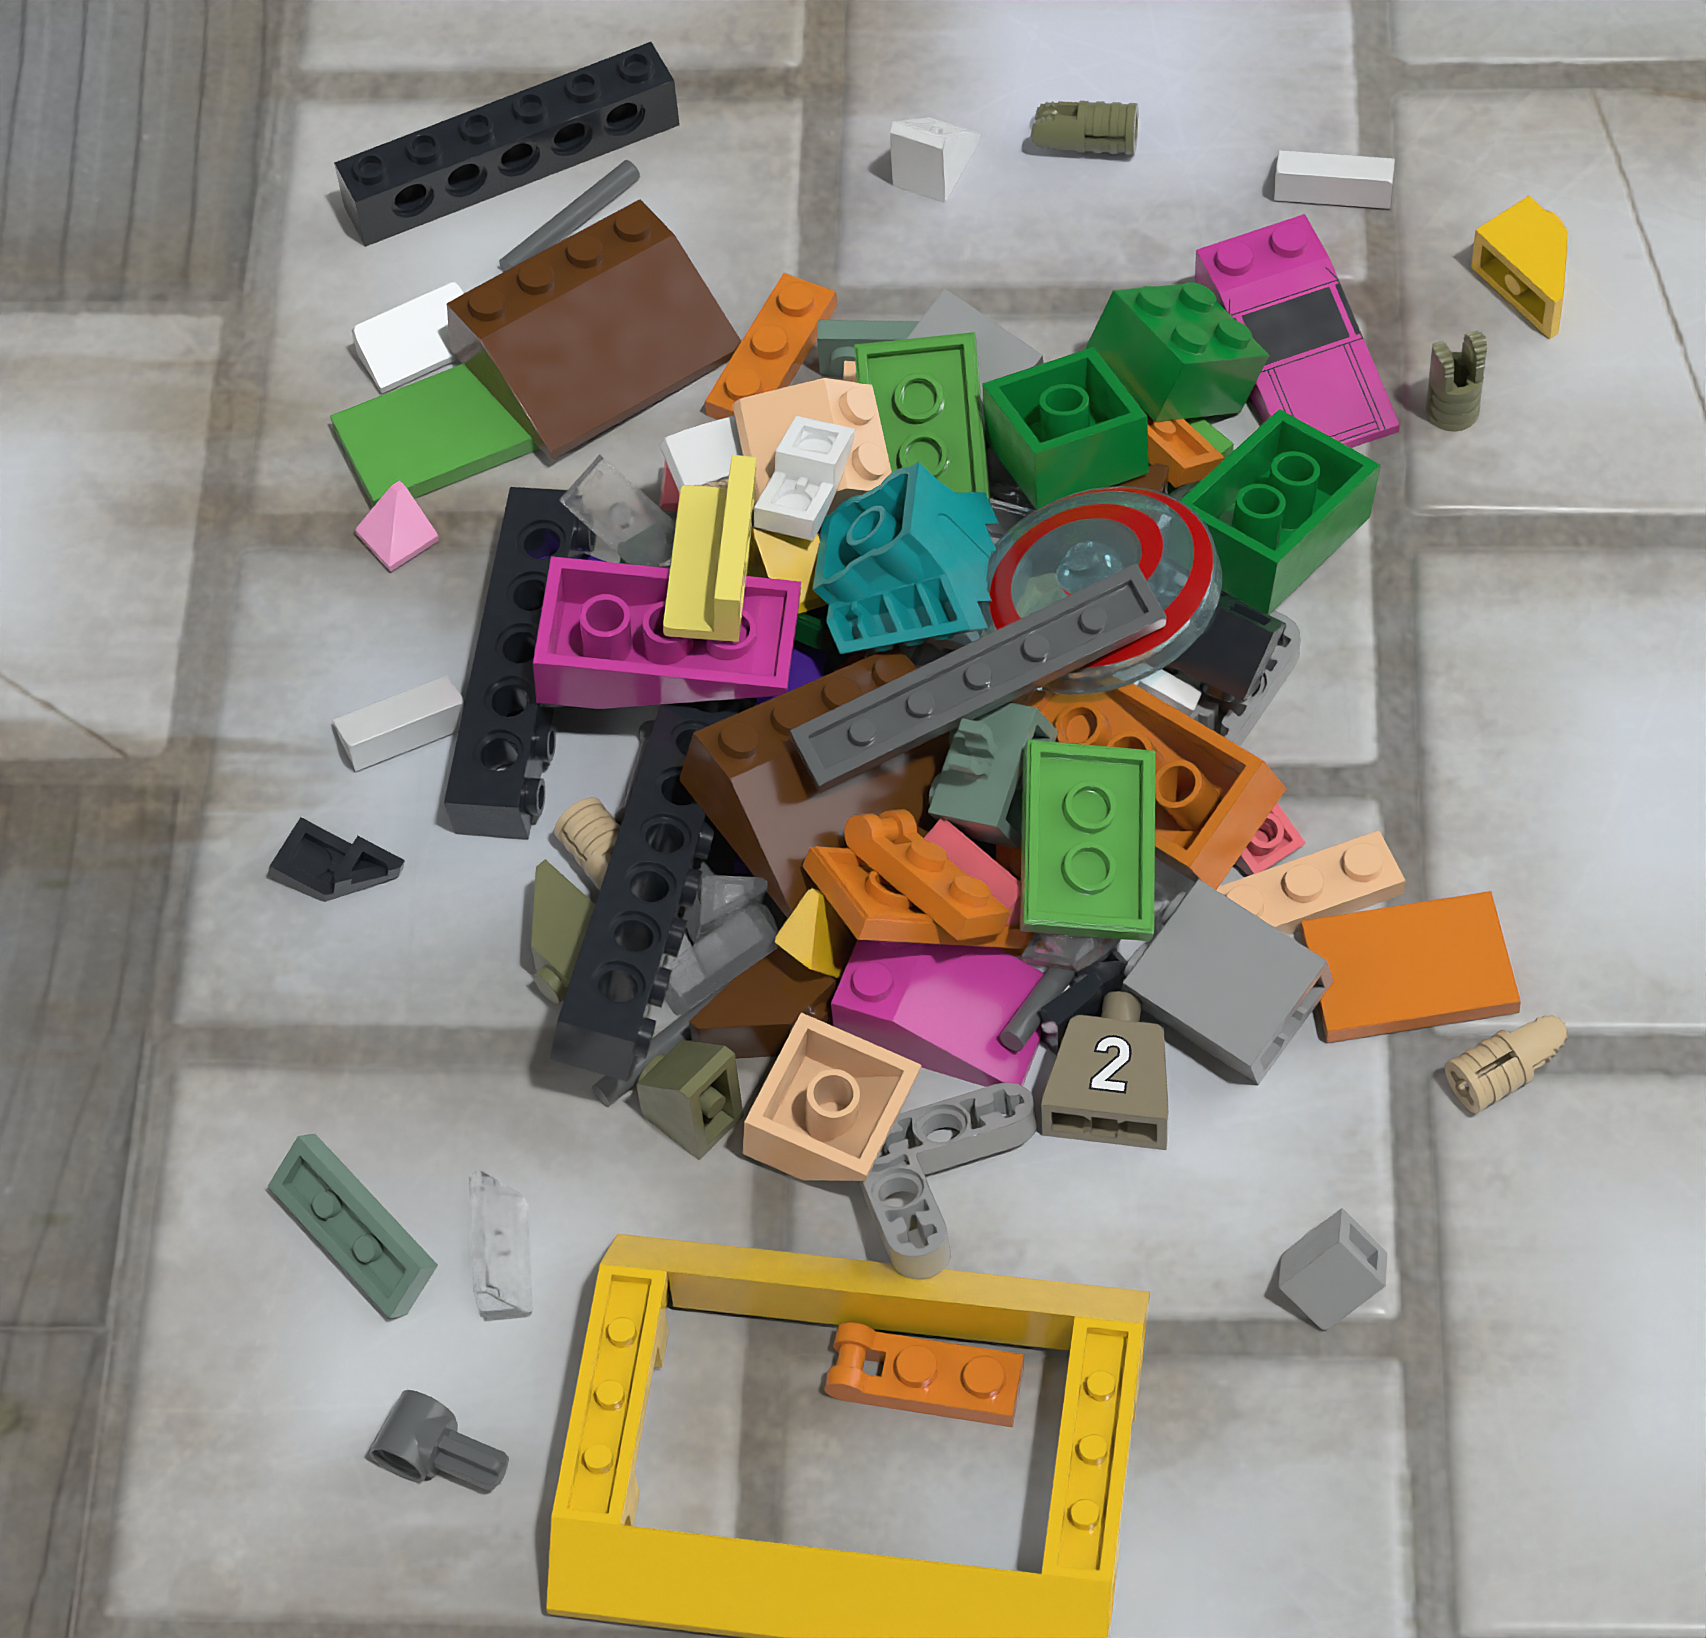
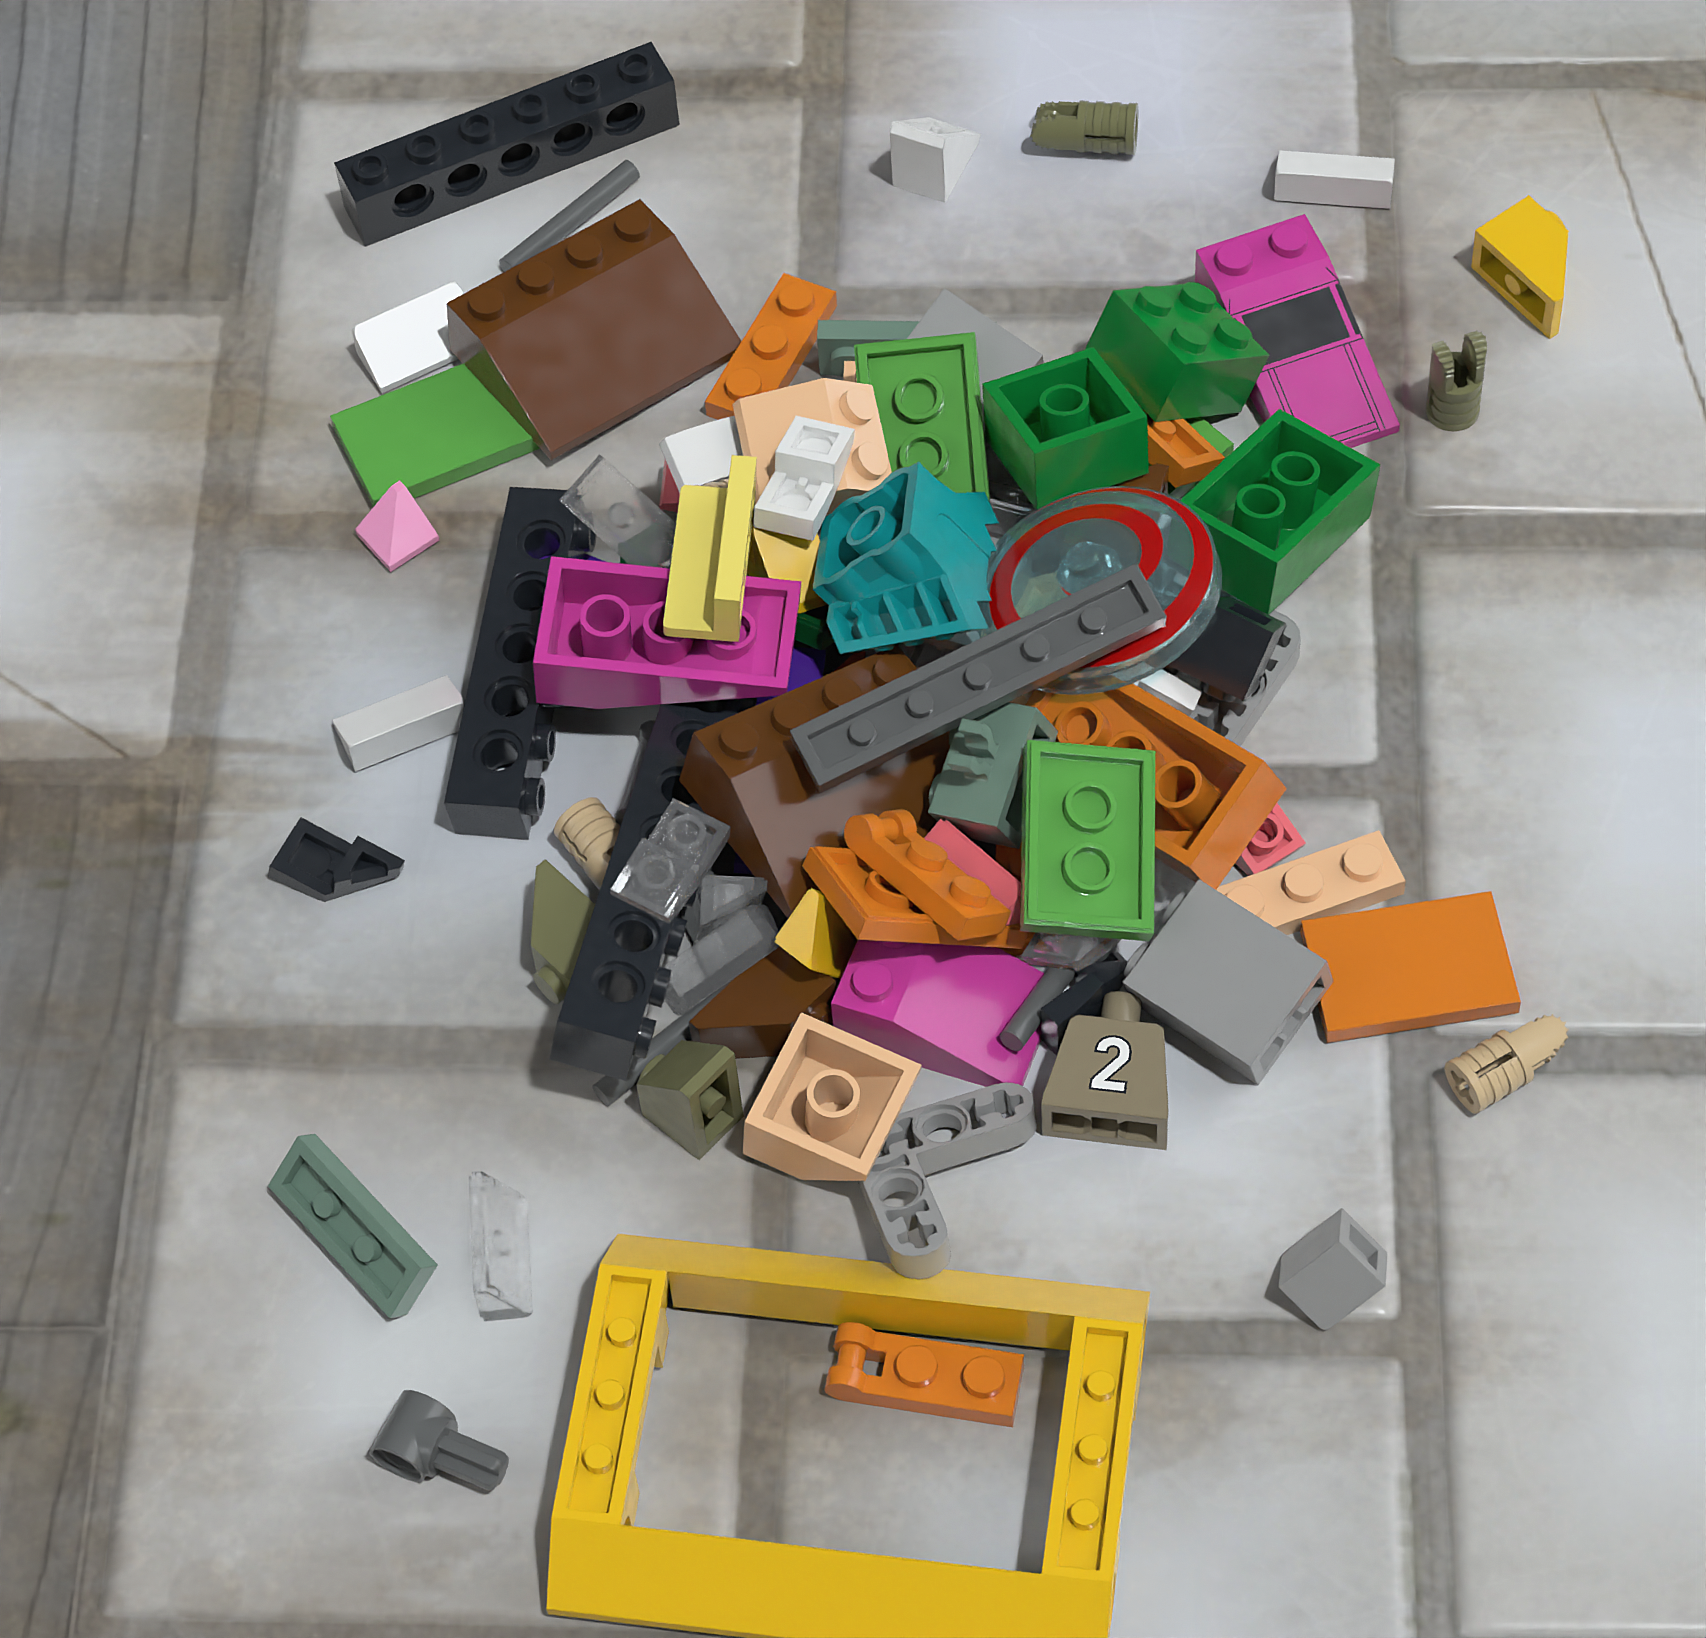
none -> clear slope [611,798,730,924]

